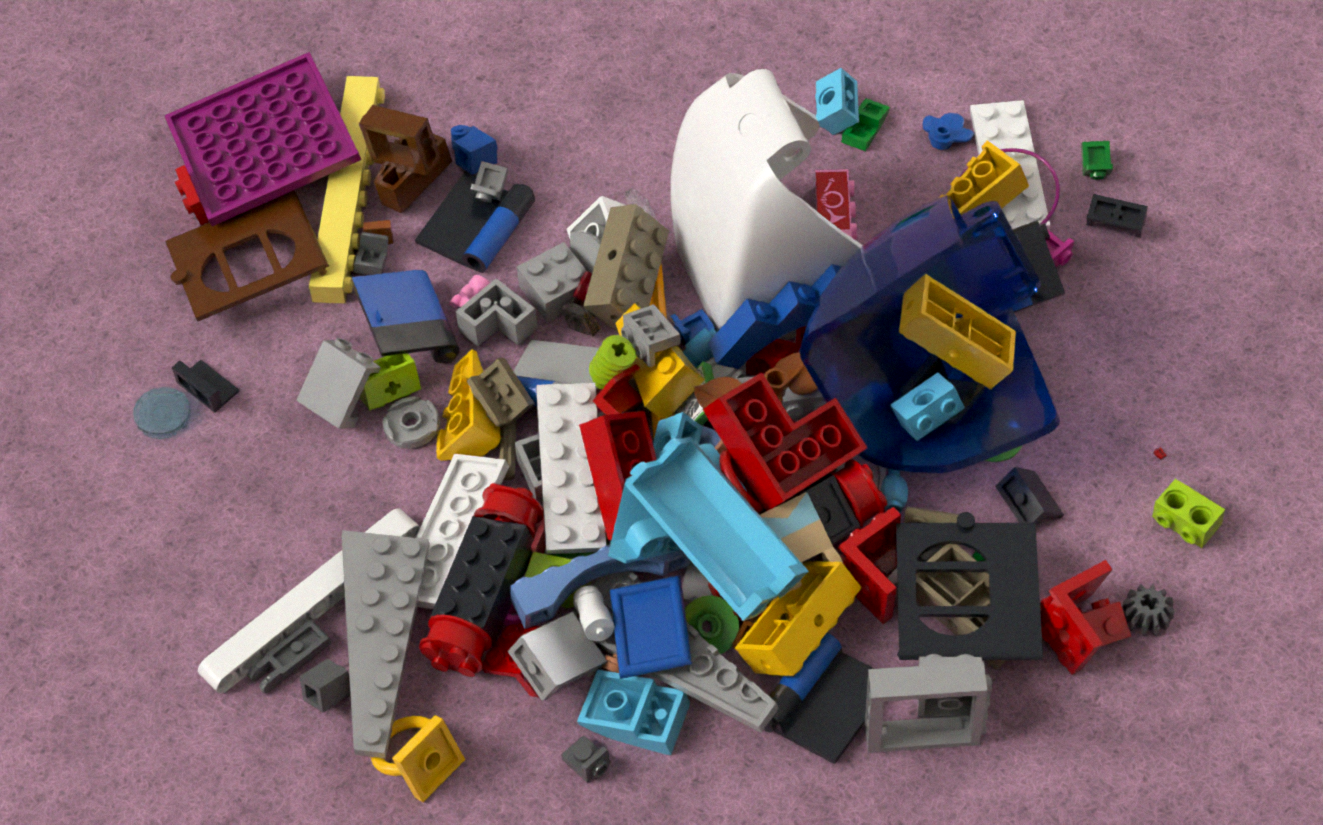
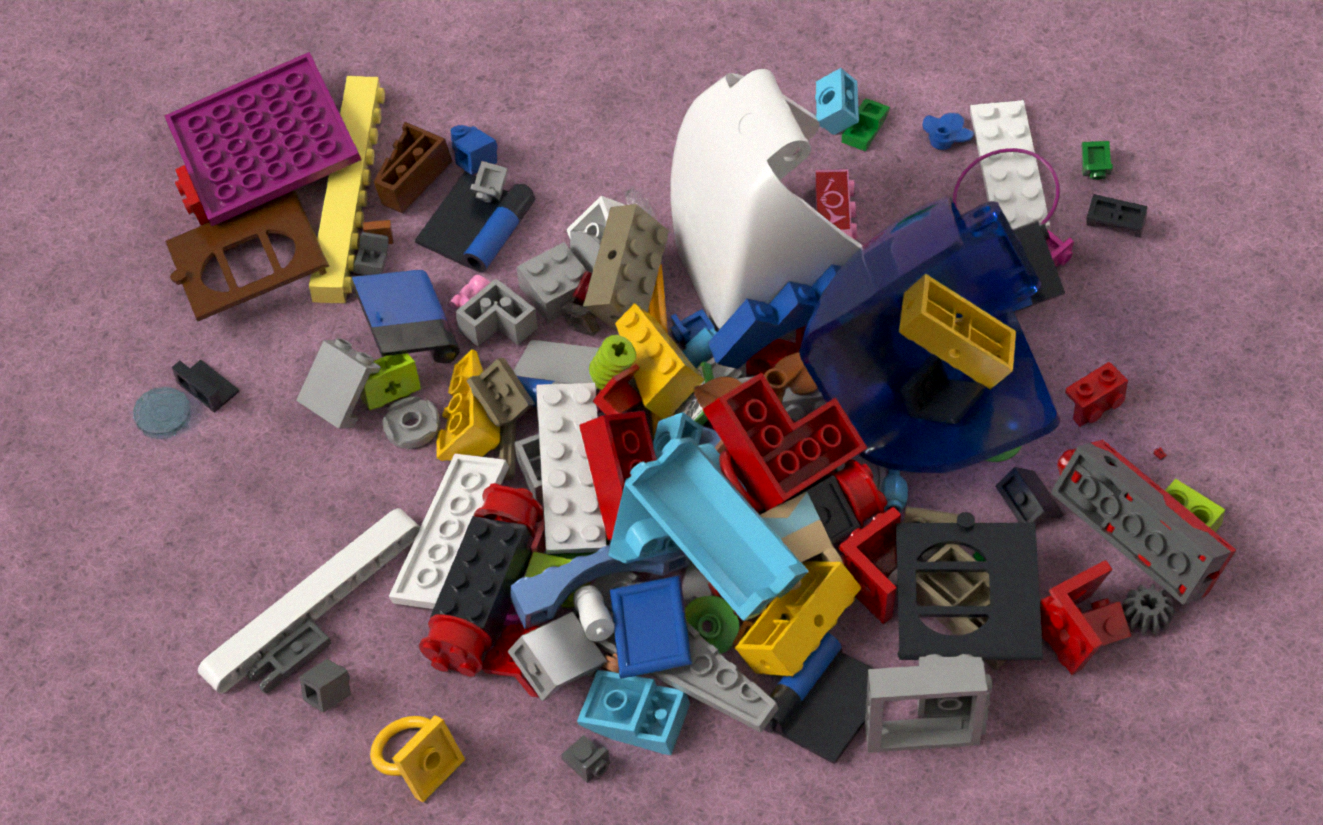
light grey wing [341,530,430,759] -> none
reddish brown window [359,105,440,176] -> none
light grey bracket [621,304,681,367] -> none
medium azure brick [891,373,965,441] -> none
yellow wedge [920,140,1029,254] -> none
none -> dark grey piece [1050,439,1236,605]
none -> red bracket [1065,362,1128,427]

